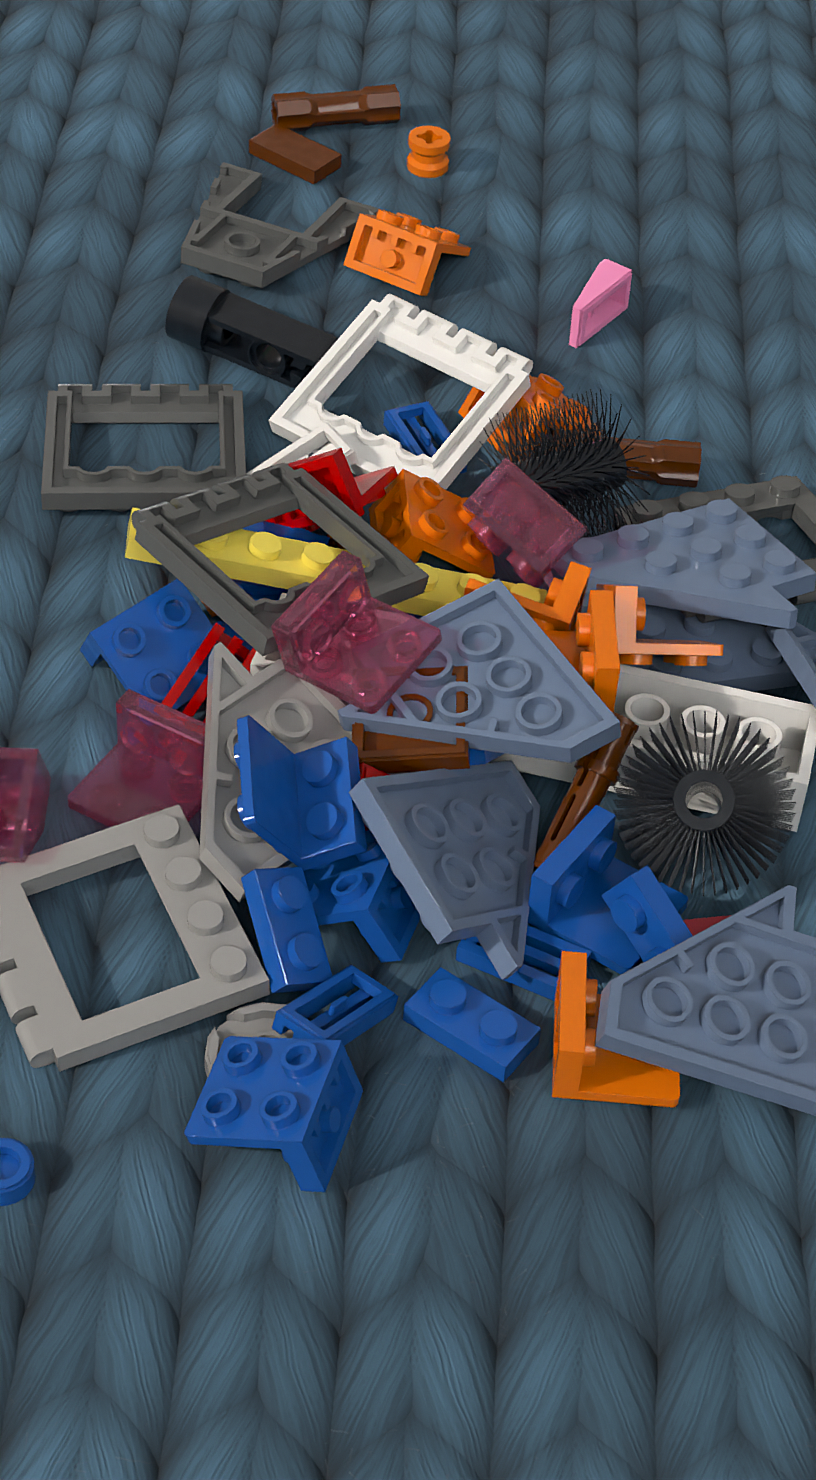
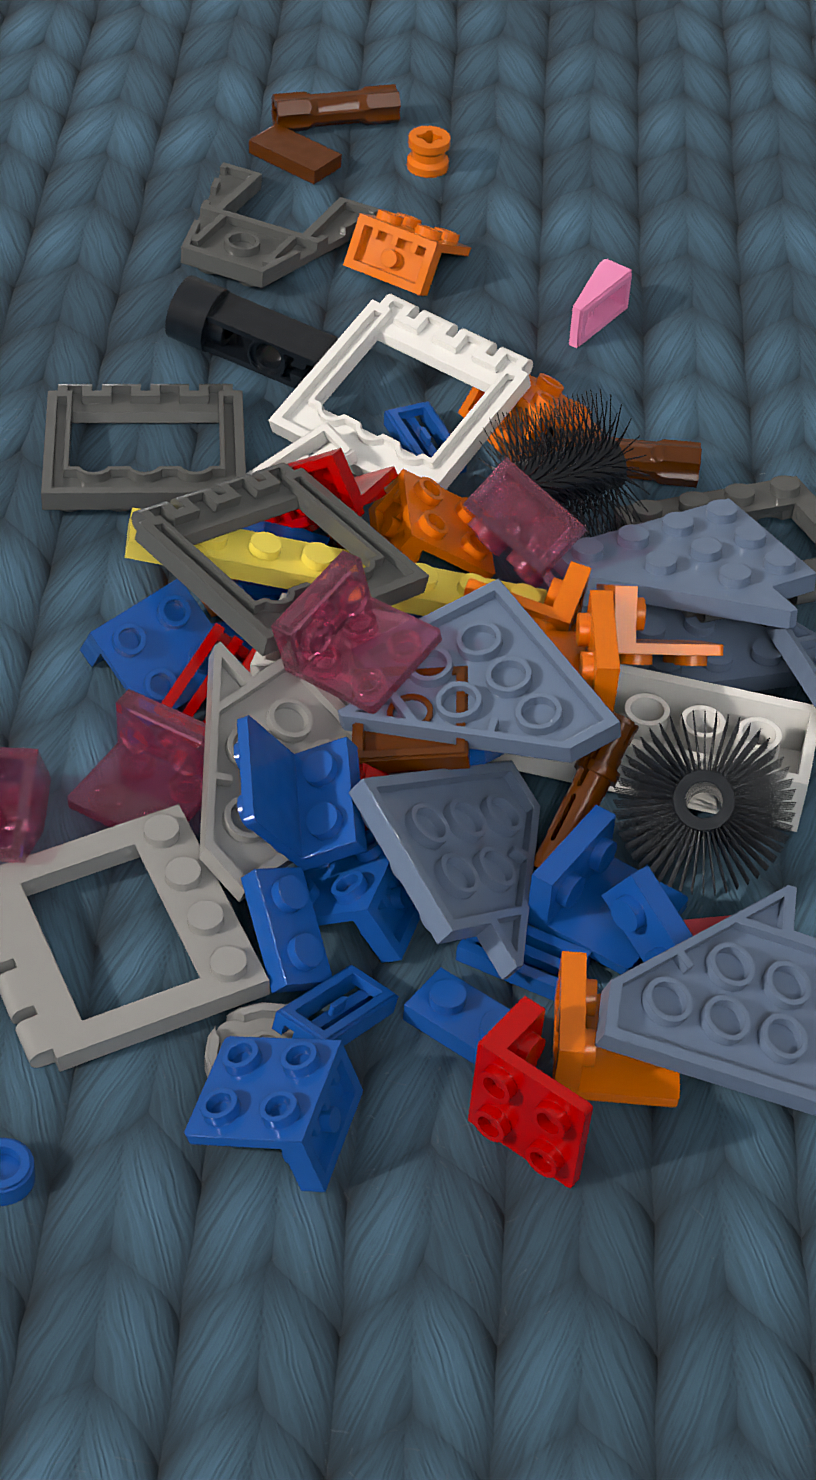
none -> red bracket [468,996,593,1188]

